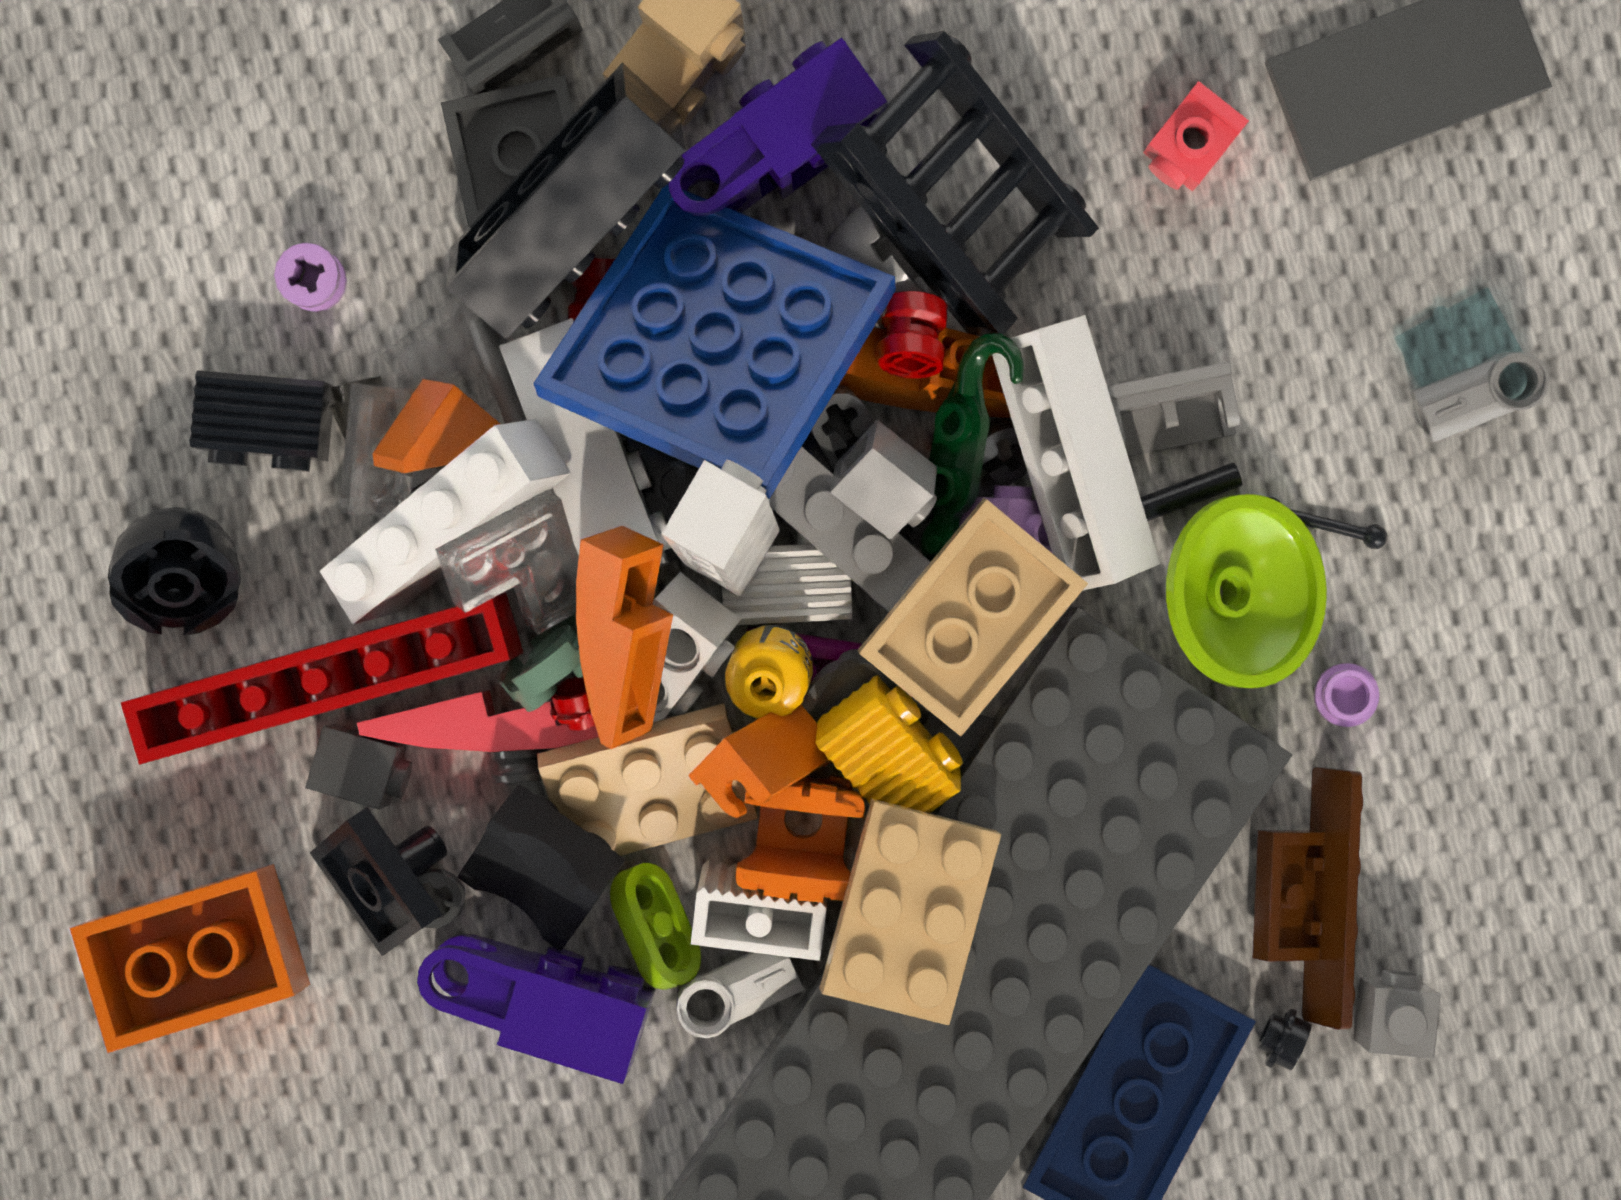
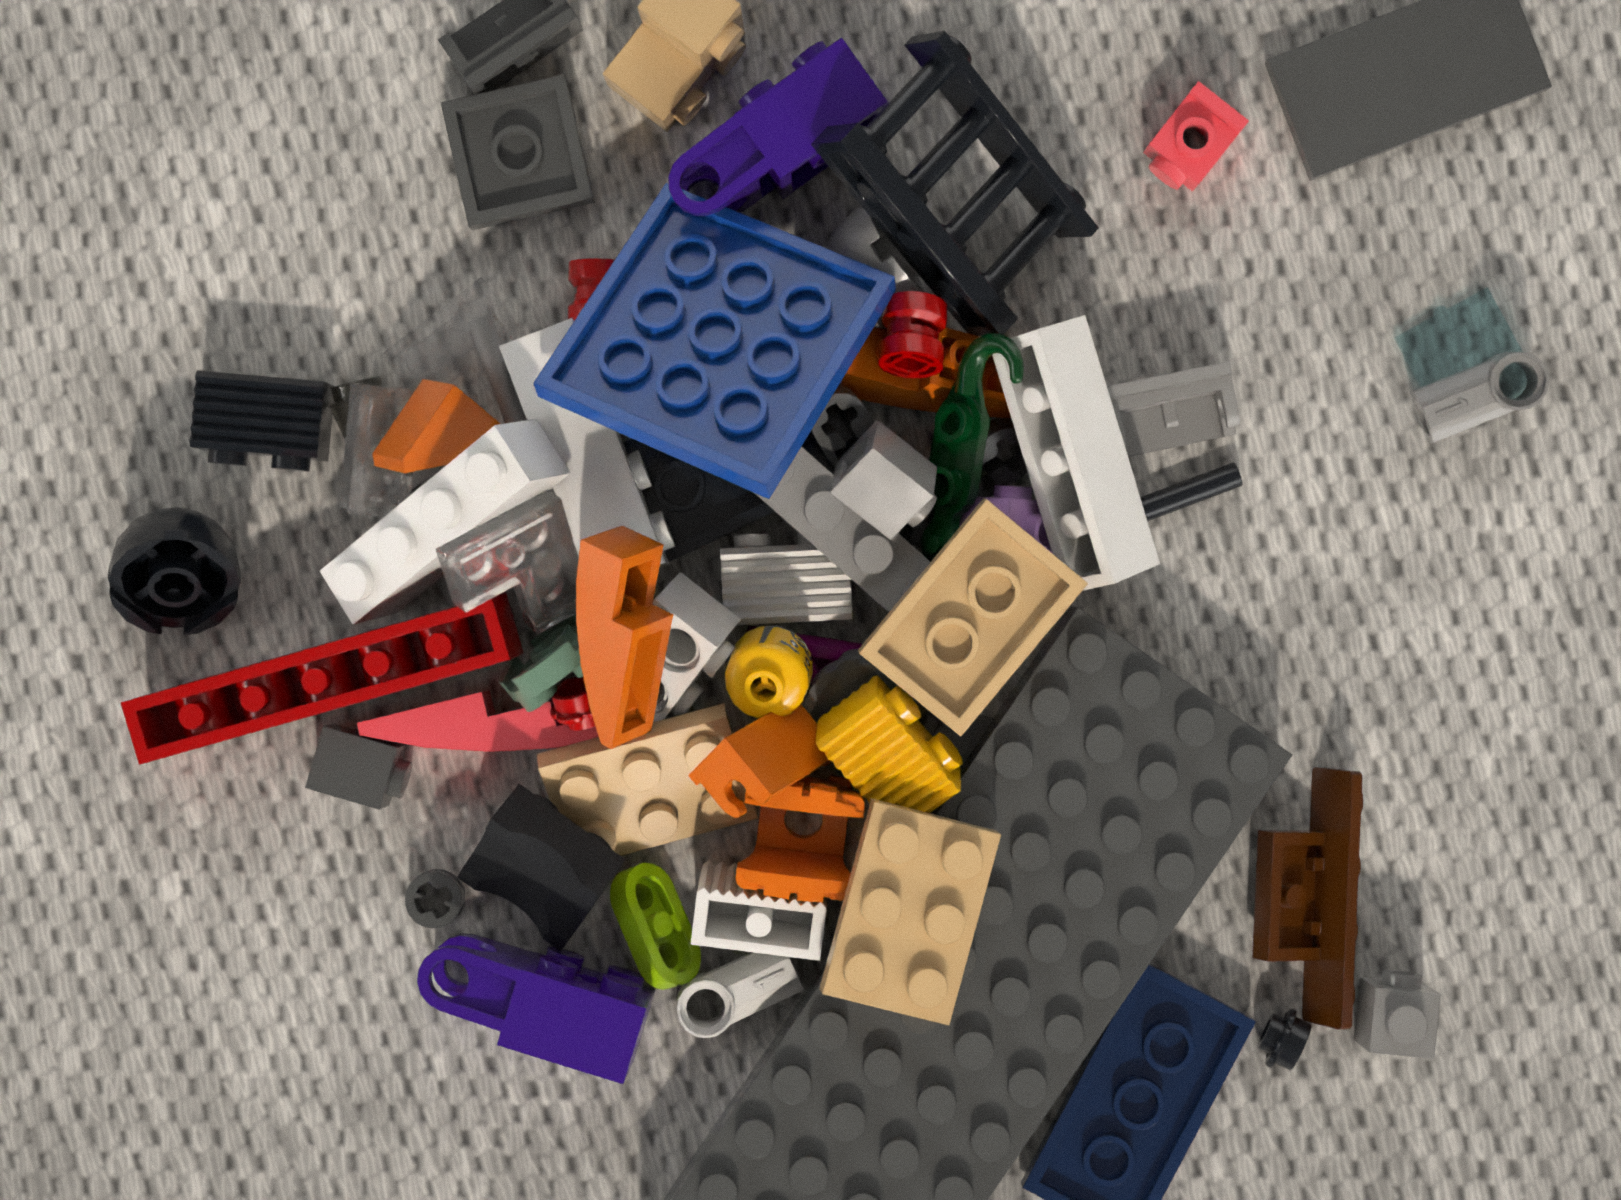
orange brick [70,864,311,1053] -> none
lavender wheel [274,243,347,312] -> none
black tile [310,807,447,956] -> none
black brick [446,62,686,339] -> none
dark grey bush [491,749,549,784] -> none
white brick [661,460,780,597] -> none
lime dish [1166,494,1327,688] -> none
black hinge [1269,497,1388,549] -> none
lavender plate [1314,663,1379,727] -> none

